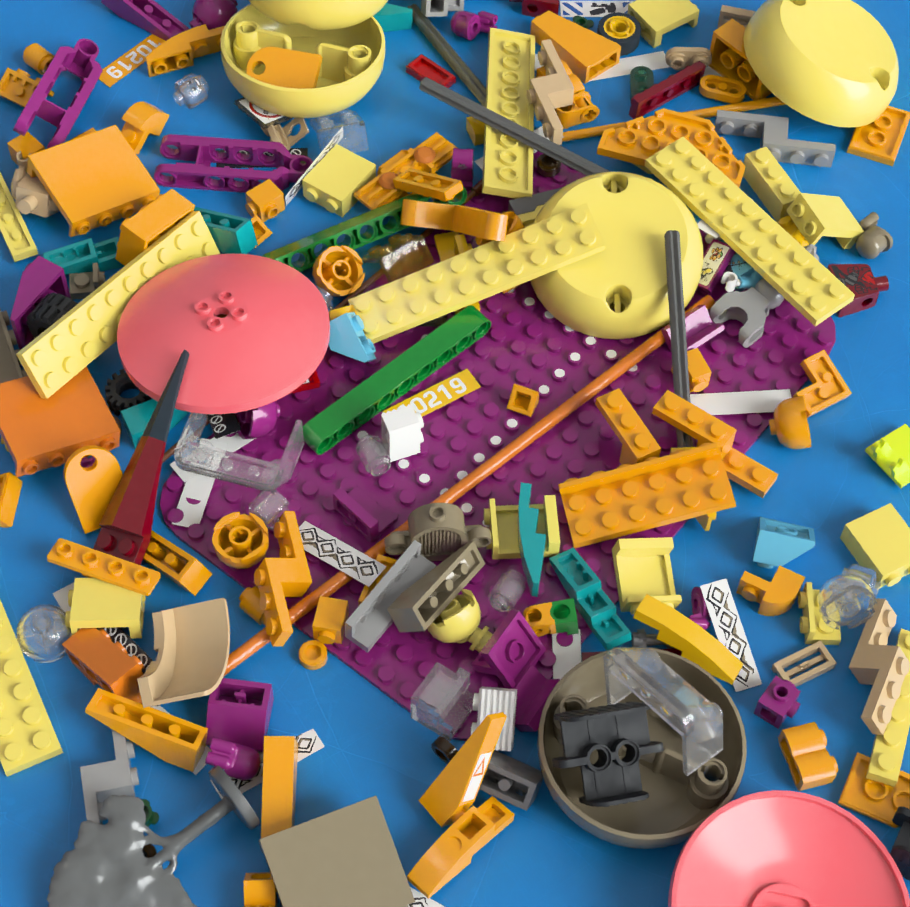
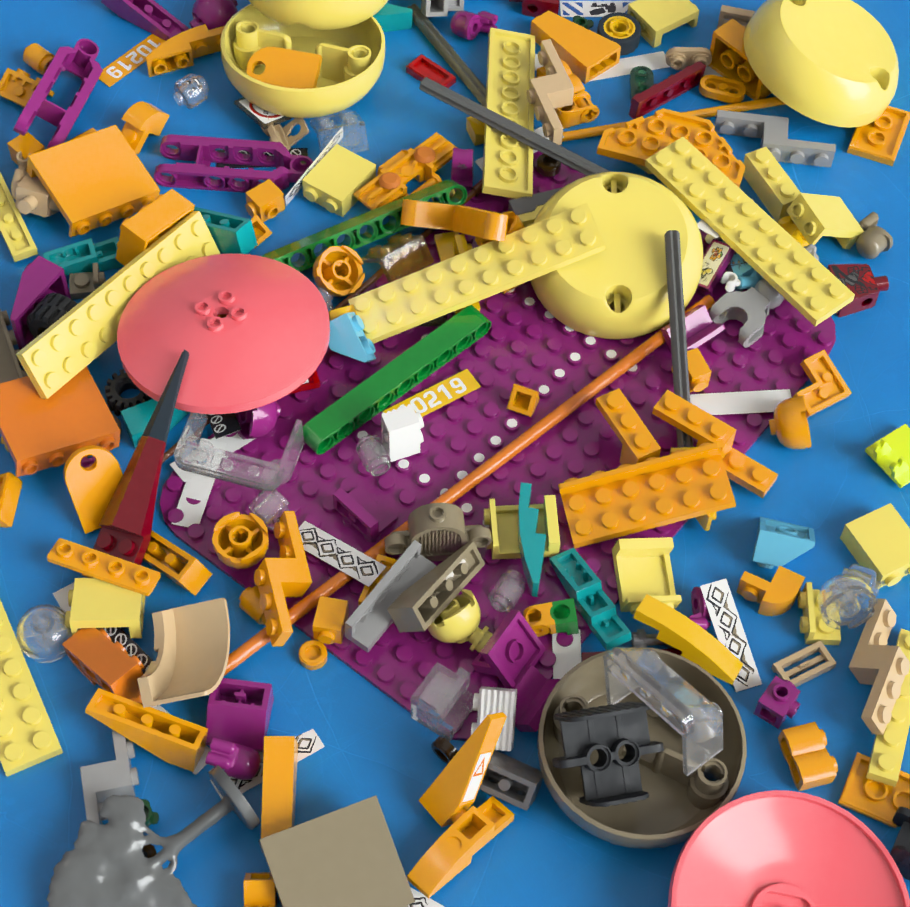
light orange plate [393,168,464,201] -> none

